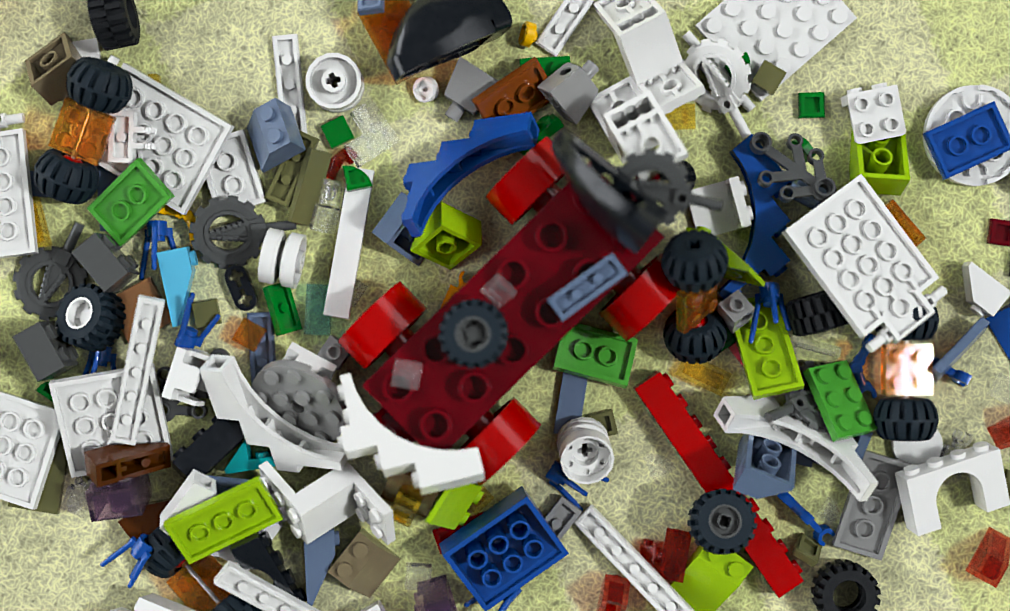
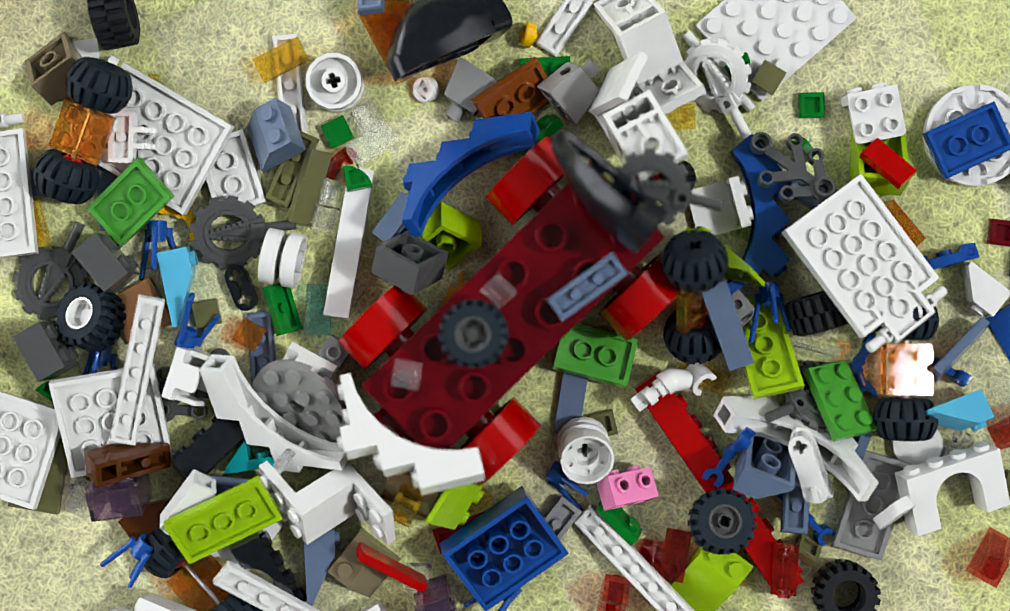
none -> clear yellow tile [252,37,310,83]
none -> clear tile [273,448,296,474]
none -> red tile [355,542,428,593]
none -> dark grey brick [371,231,448,295]
none -> white tile [588,51,648,116]
none -> green plate [595,501,643,546]
none -> bright pink brick [596,465,659,511]
none -> white piece [630,363,717,412]
none -> clear tile [659,211,685,238]
none -> sand blue tile [701,276,754,371]
none -> blue piece [702,427,756,488]
none -> clear red hinge [770,543,800,599]
none -> sand blue tile [780,471,809,535]
none -> white piece [788,426,834,504]
none -> red tile [859,138,917,190]
none -> white beam [873,495,915,530]
none -> blue hinge [923,243,979,270]
none -> medium azure slope [925,389,995,432]

